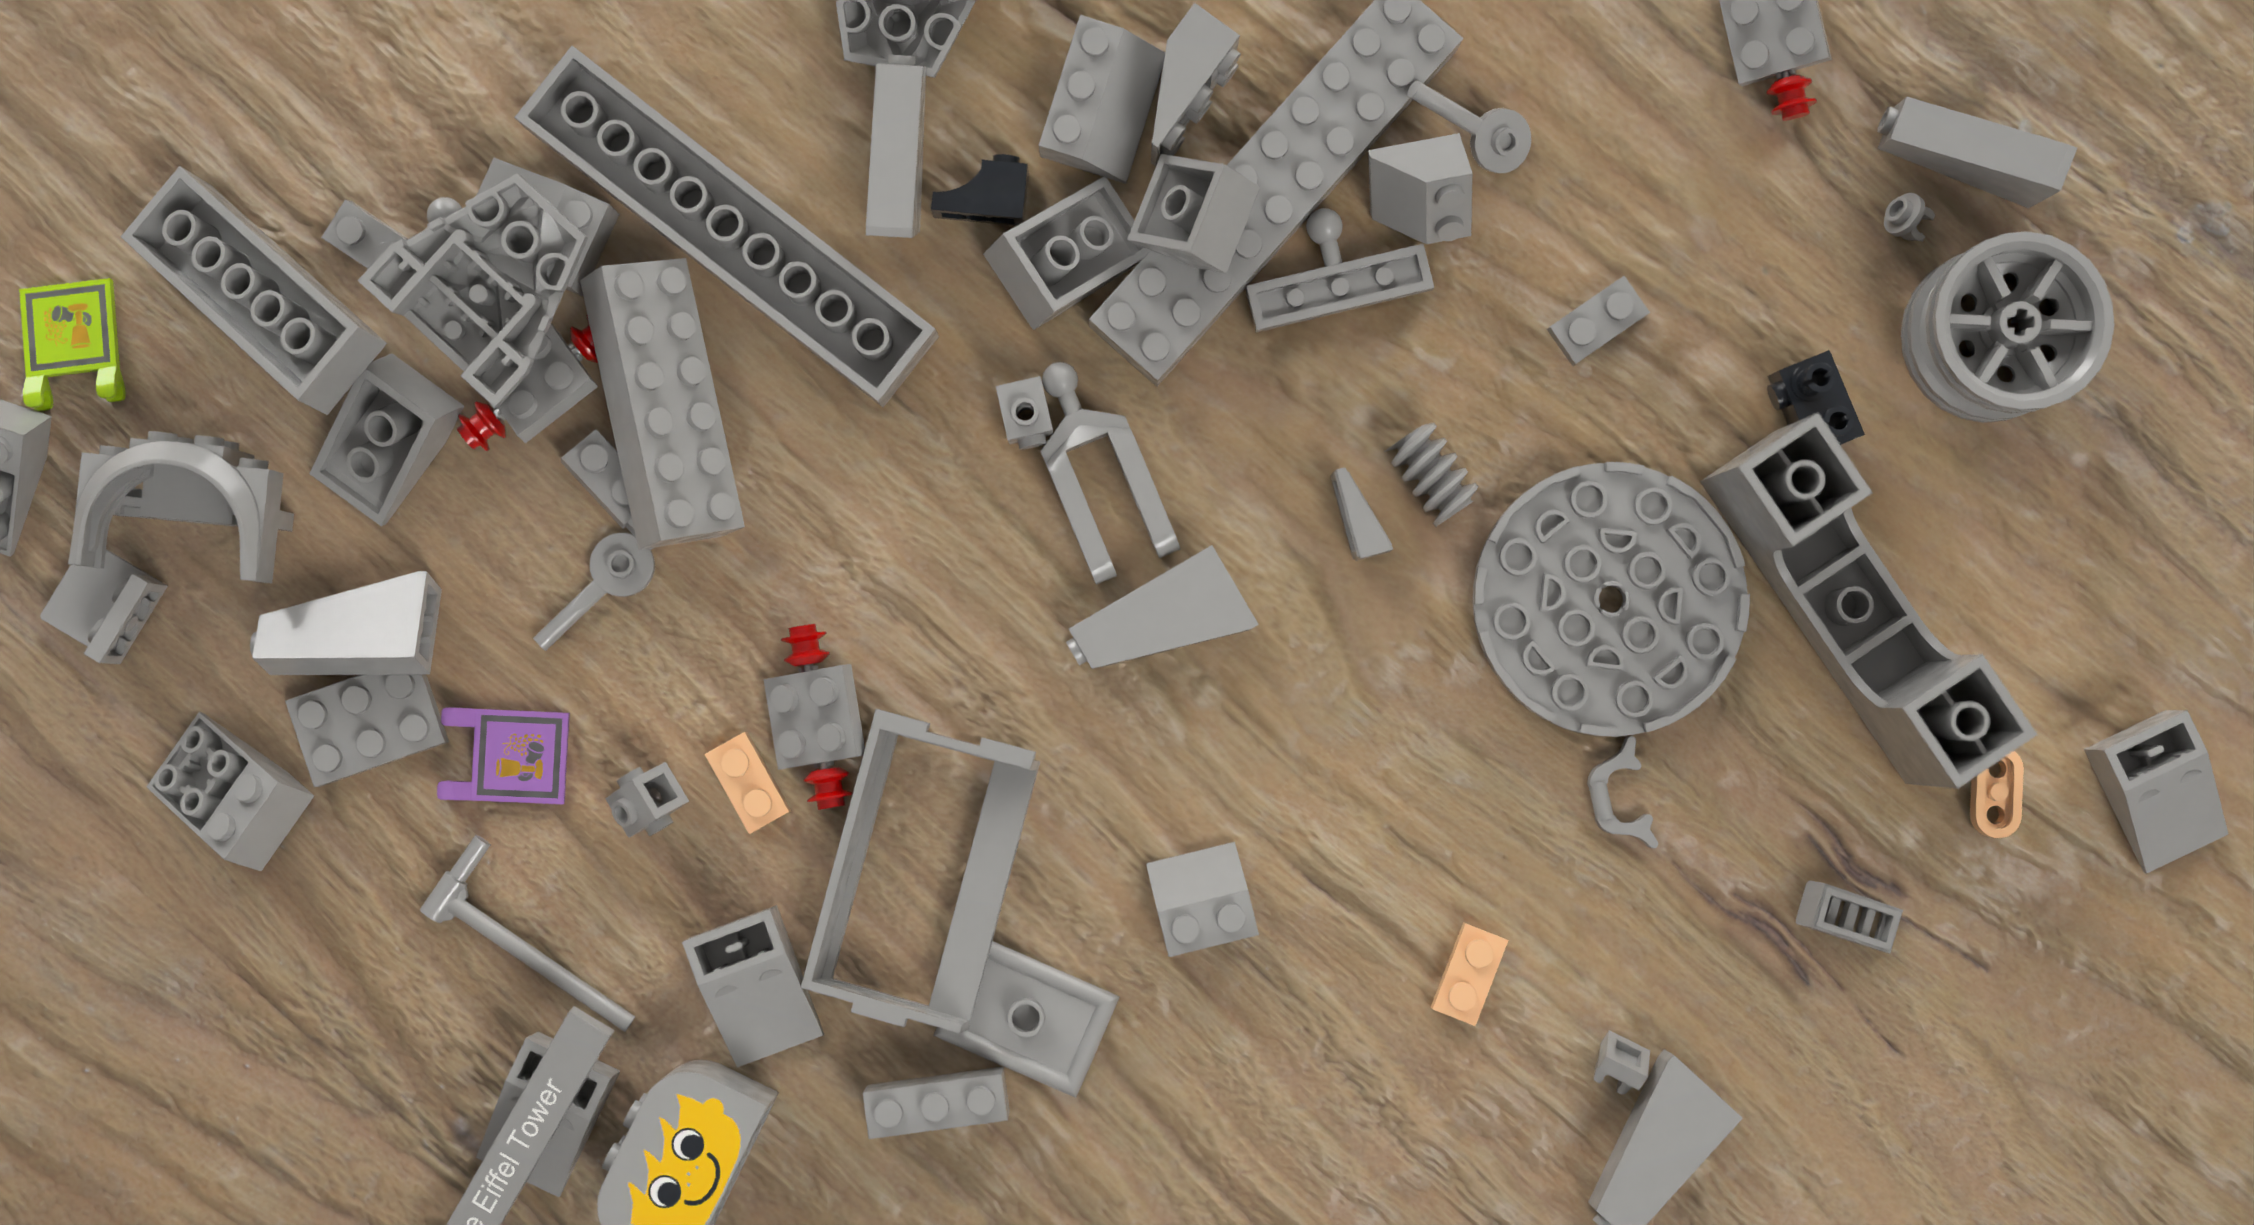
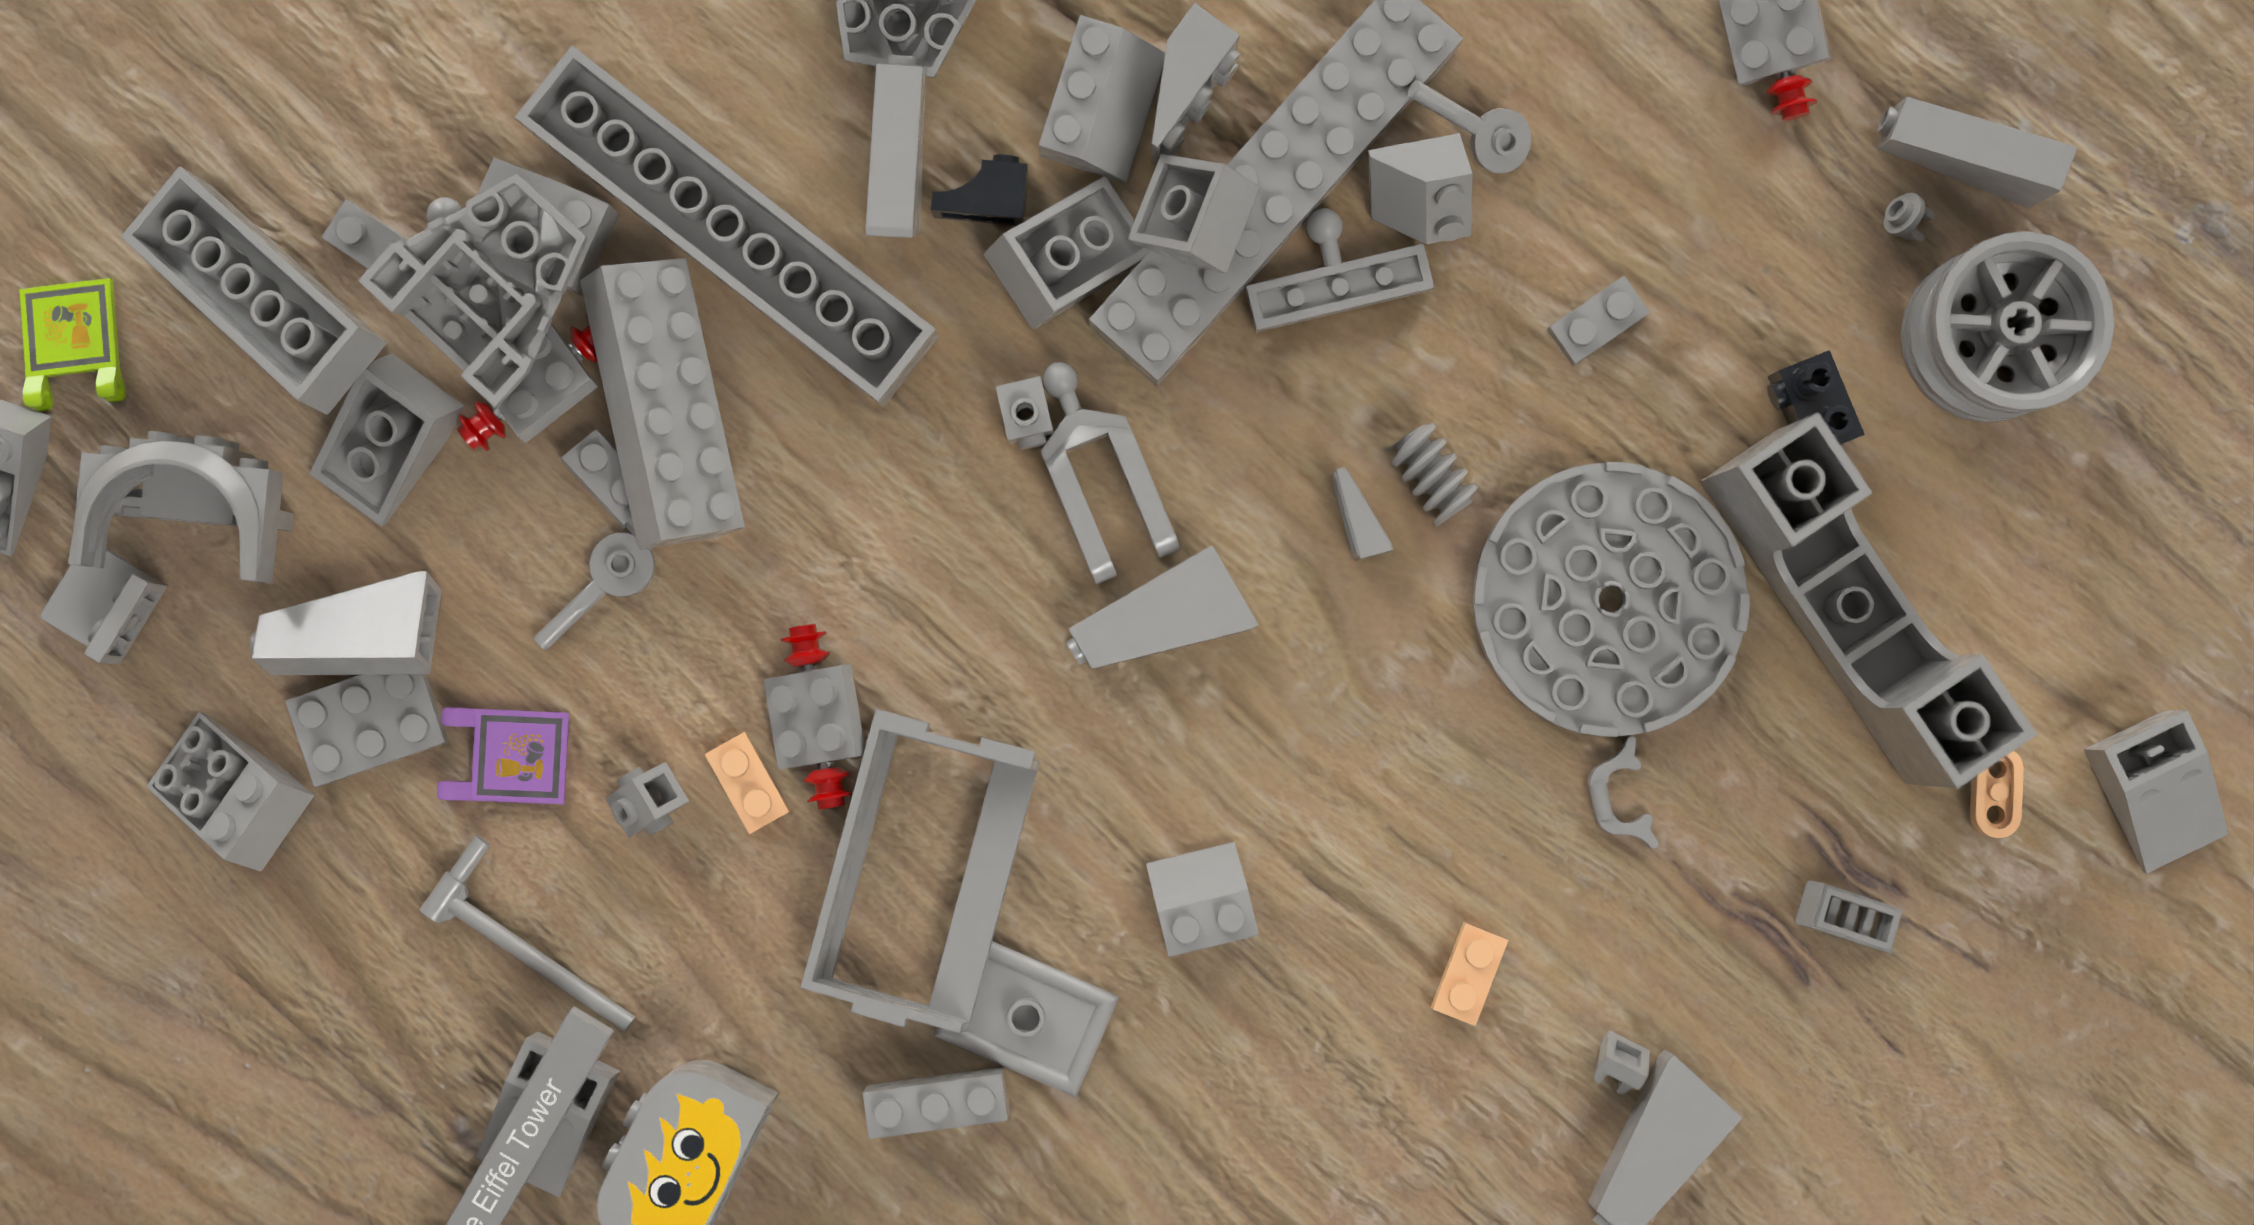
light grey slope [682,905,824,1067] -> none

